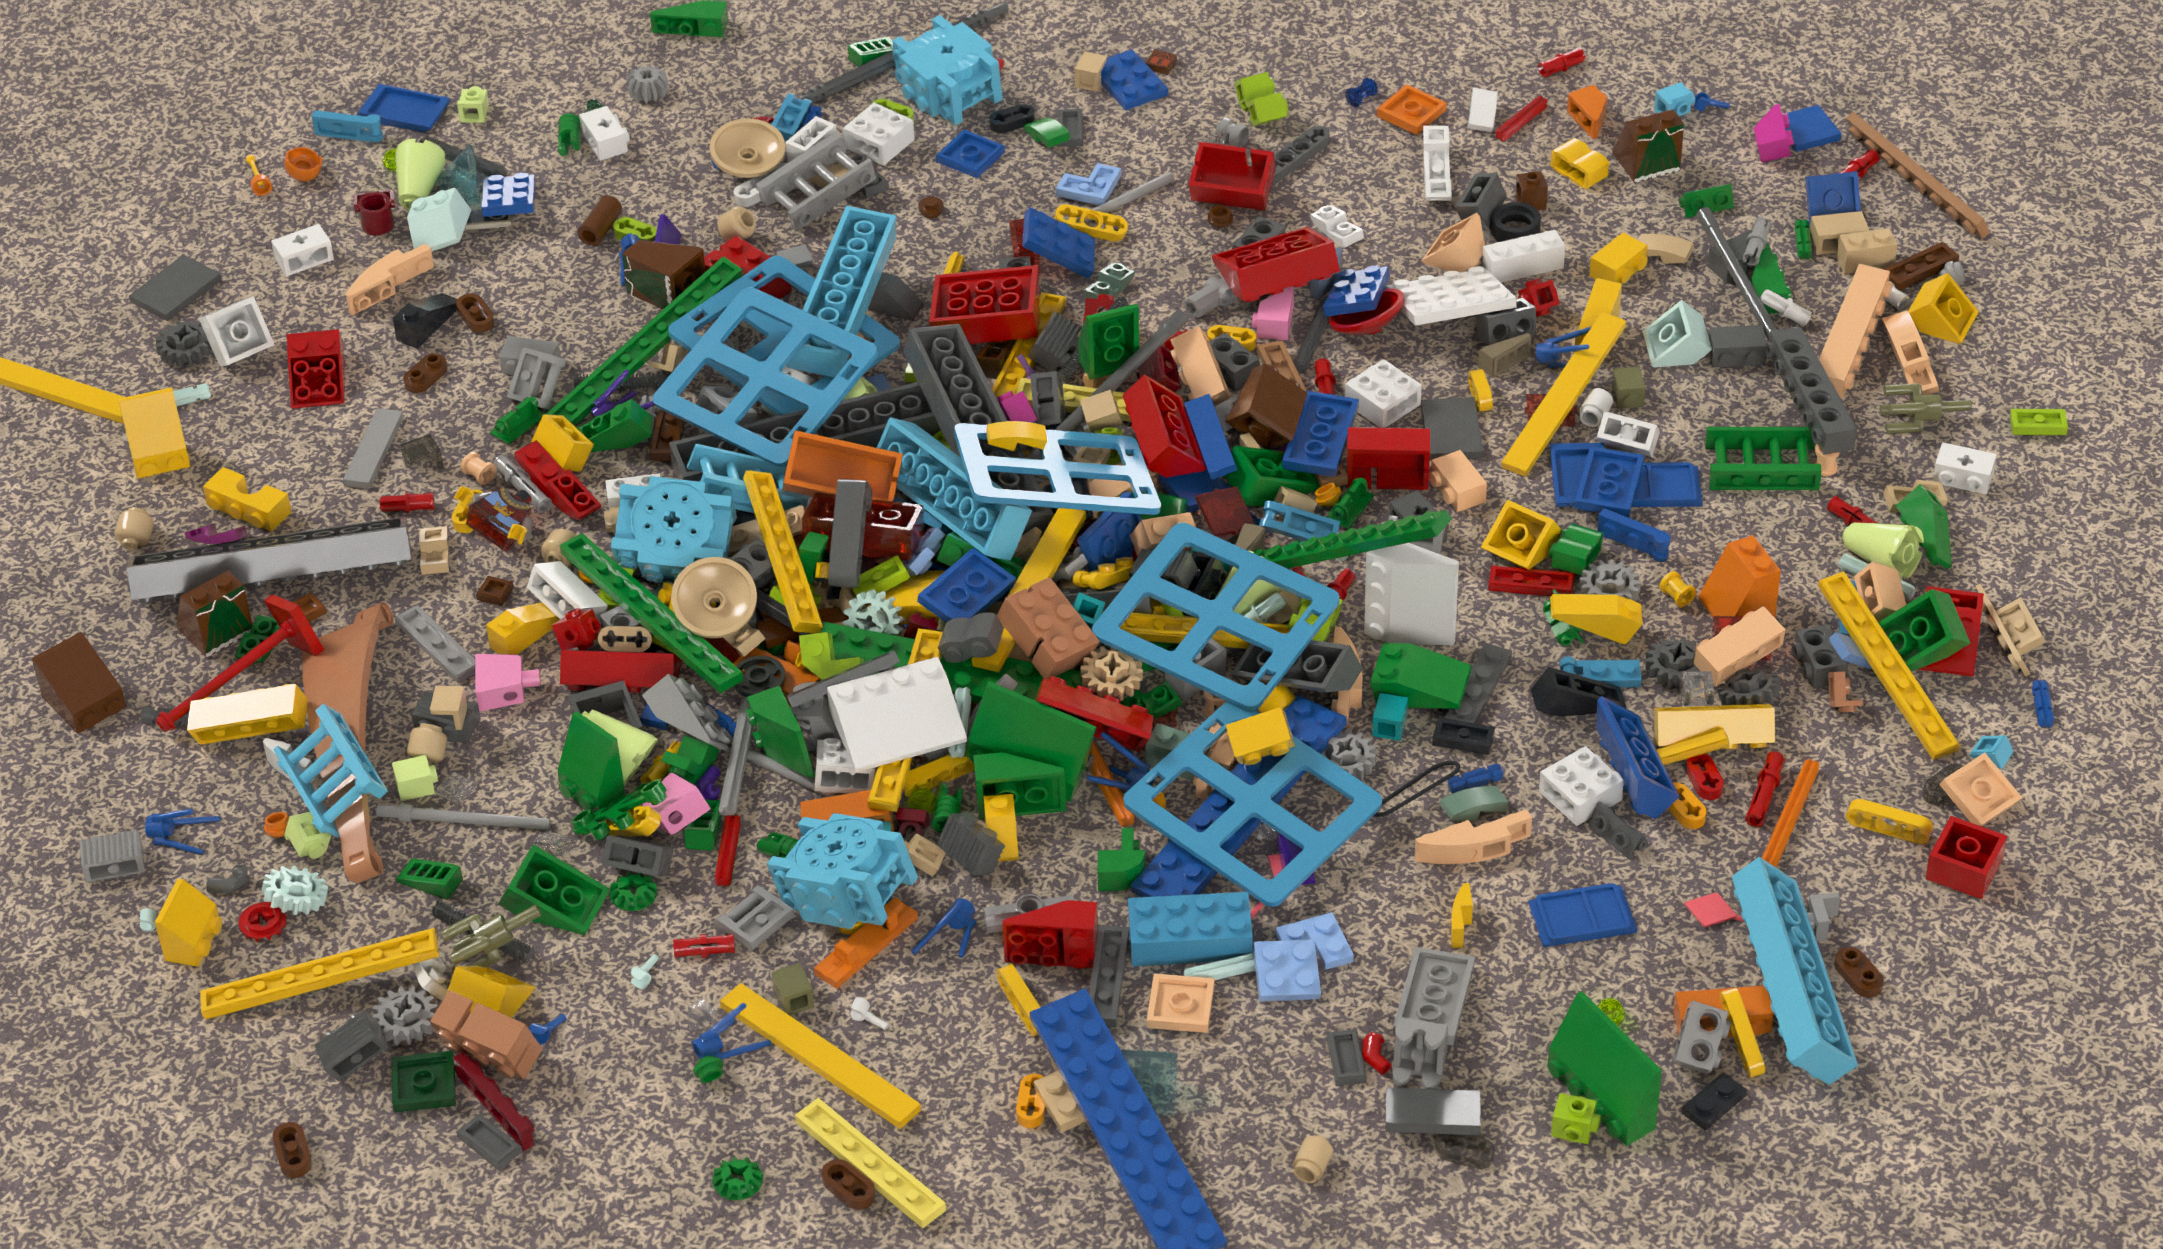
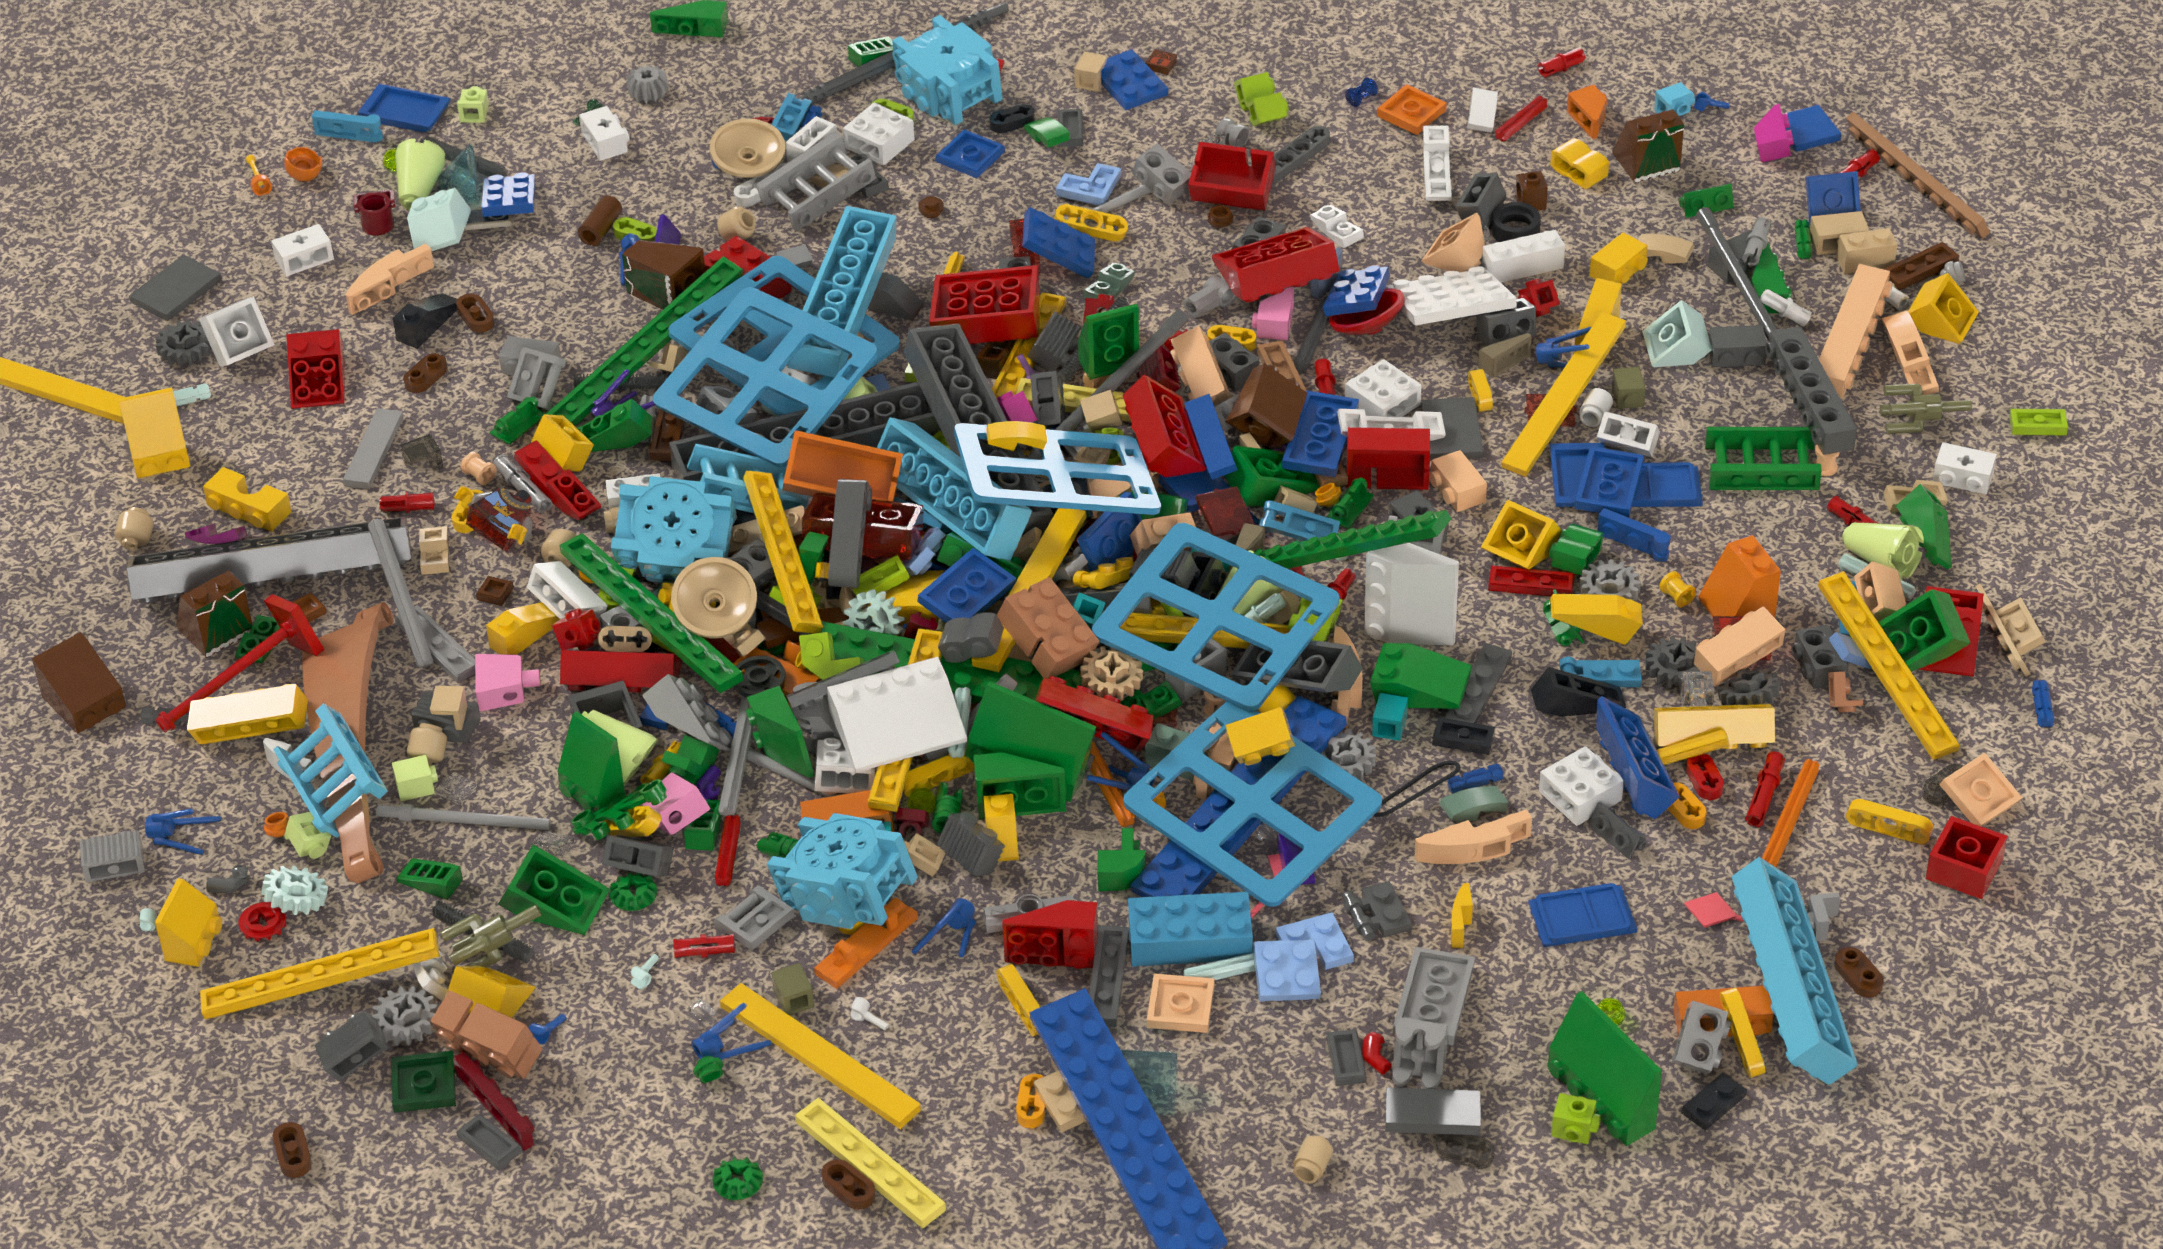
green hinge [558,113,581,156] -> none
medium azure slope [1969,735,2013,769] -> none
none -> light grey axle [368,519,433,669]
none -> light grey brick [1132,143,1191,205]
none -> white slope [1337,409,1446,441]
none -> dark grey plate [1342,881,1412,941]

